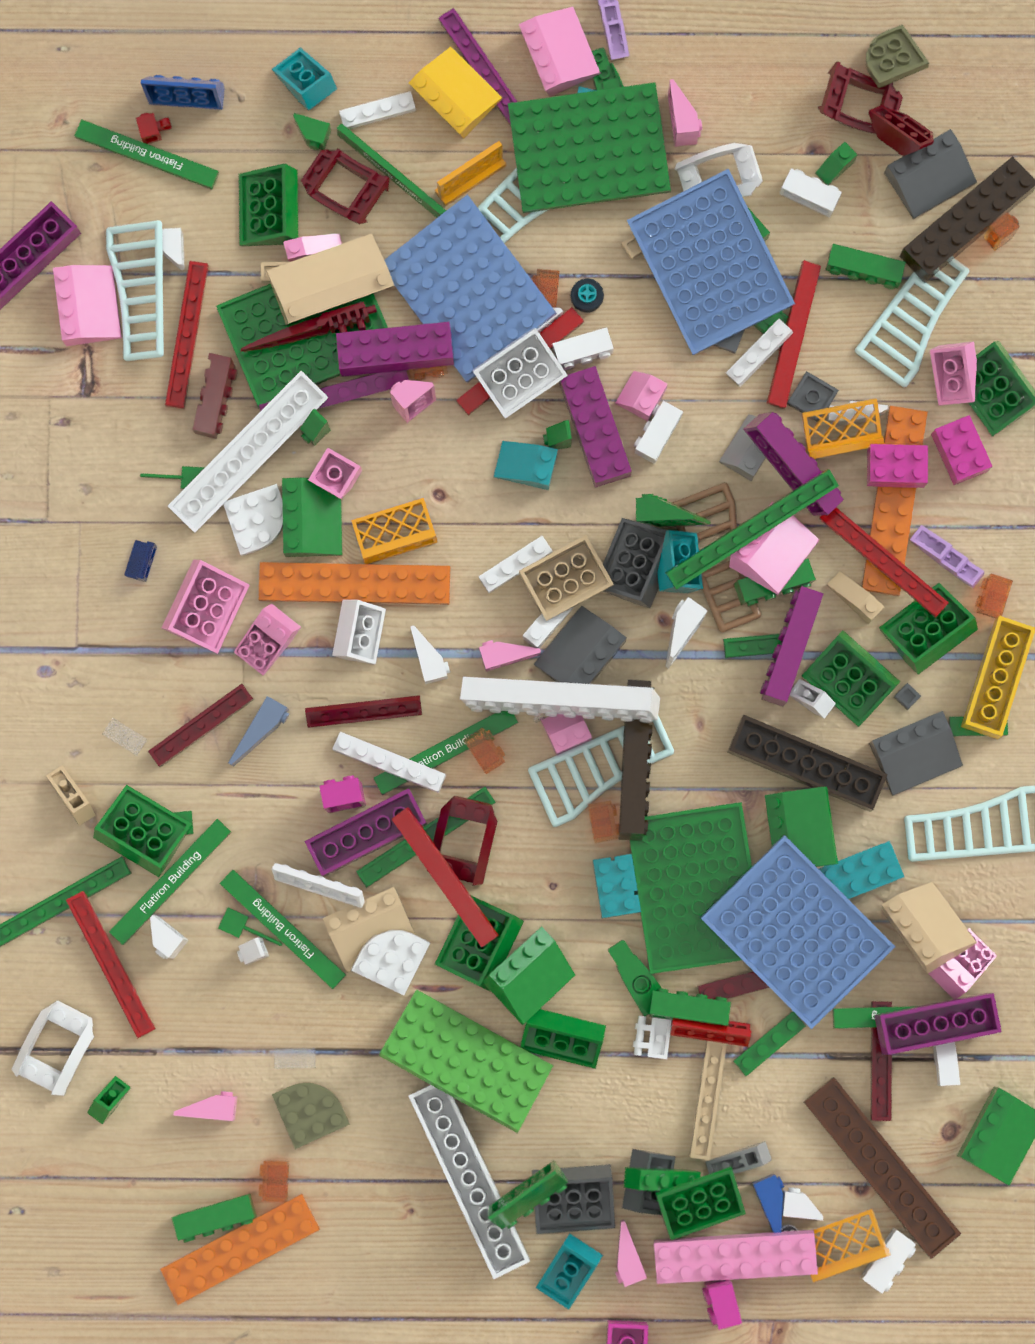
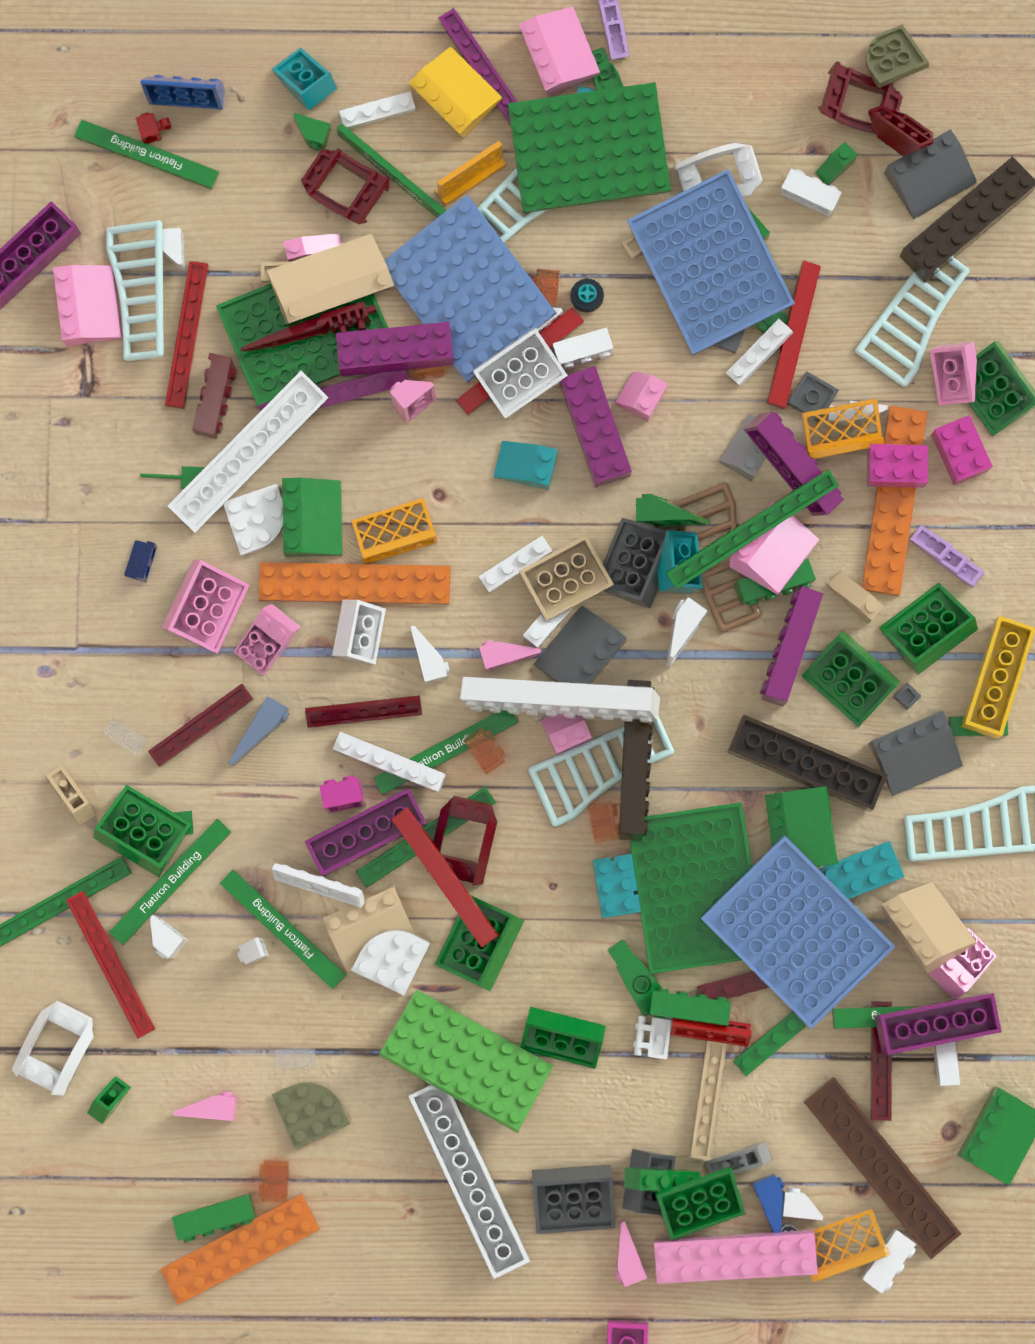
green piece [218,907,282,946] -> none
green slope [239,163,298,246] -> none
green slope [300,408,331,446] -> none
bright pink slope [308,448,362,499] -> none
green slope [482,926,575,1026] -> none
green slope [488,1160,568,1230] -> none
teal slope [536,1233,603,1310] -> none
green slope [543,420,572,449] -> none
white brick [634,401,683,464] -> none
bright pink slope [668,79,702,147] -> none
dark pink brick [702,1280,742,1330] -> none
green tile [723,634,781,658] -> none
white slope [790,679,836,719] -> none
red tile [819,507,949,618] -> none
green brick [825,244,906,289] -> none
clear orange brick [975,573,1013,619] -> none
clear orange brick [983,212,1020,251] -> none

